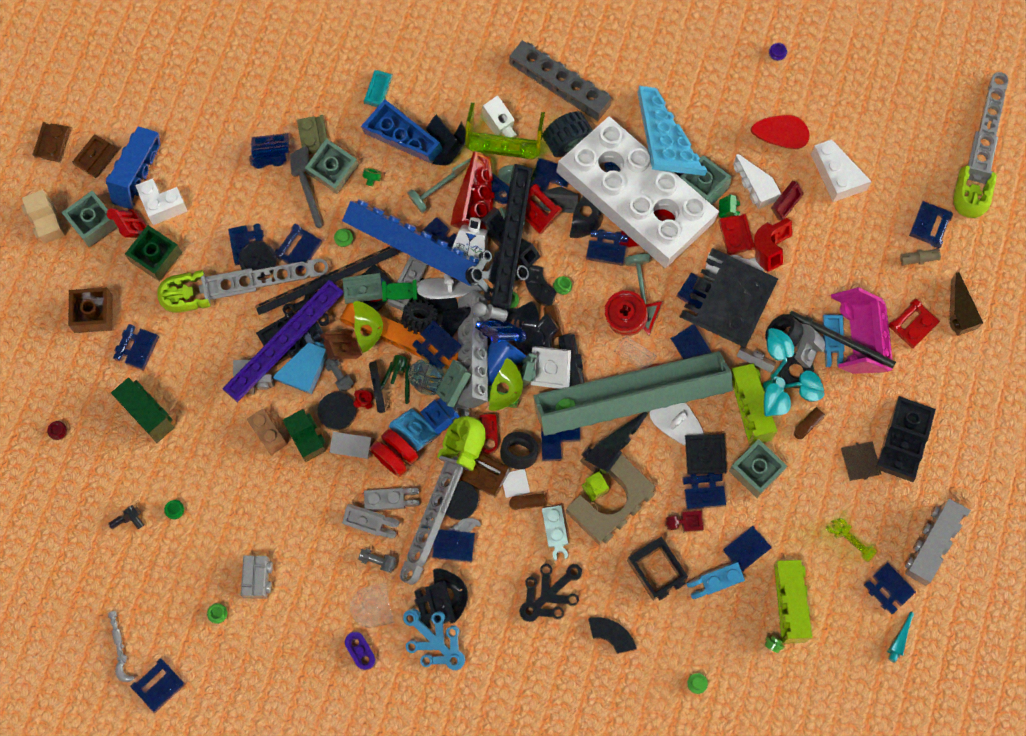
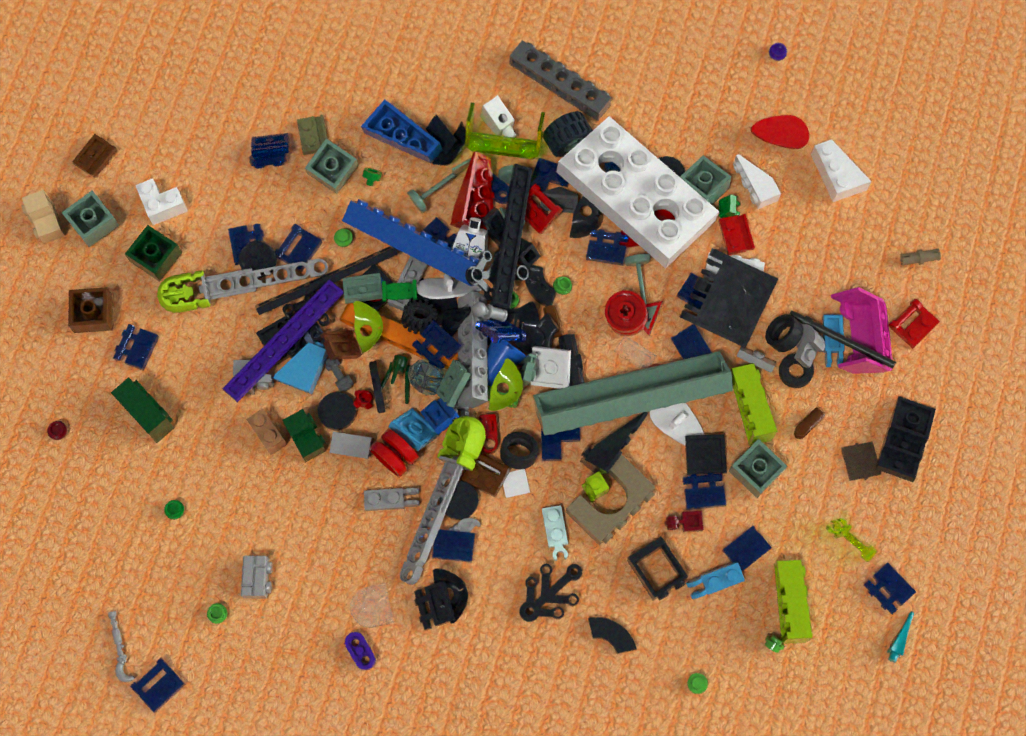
reddish brown plate [33,122,70,162] -> none
blue wedge [106,126,161,209] -> none
red plate [106,208,147,238] -> none
black piece [108,505,144,529] -> none
dark grey piece [290,147,323,228] -> none
light grey hinge [342,504,399,539] -> none
dark grey bar [358,548,397,573] -> none
teal tile [364,70,392,107] -> none
dark azure plant [403,608,465,670] -> none
reddish brown bar [509,494,545,510] -> none
bright green plate [556,399,575,411] -> none
medium azure wing [637,86,708,176] -> none
red arch [754,218,792,272] -> none
teal plant [763,328,825,417] -> none
dark red tile [771,181,804,221] -> none
light grey wedge [905,498,971,586] -> none
clear blue plate [909,201,953,248] -> none
dark brown slope [949,272,983,336] -> none
piece [953,72,1008,218] -> none

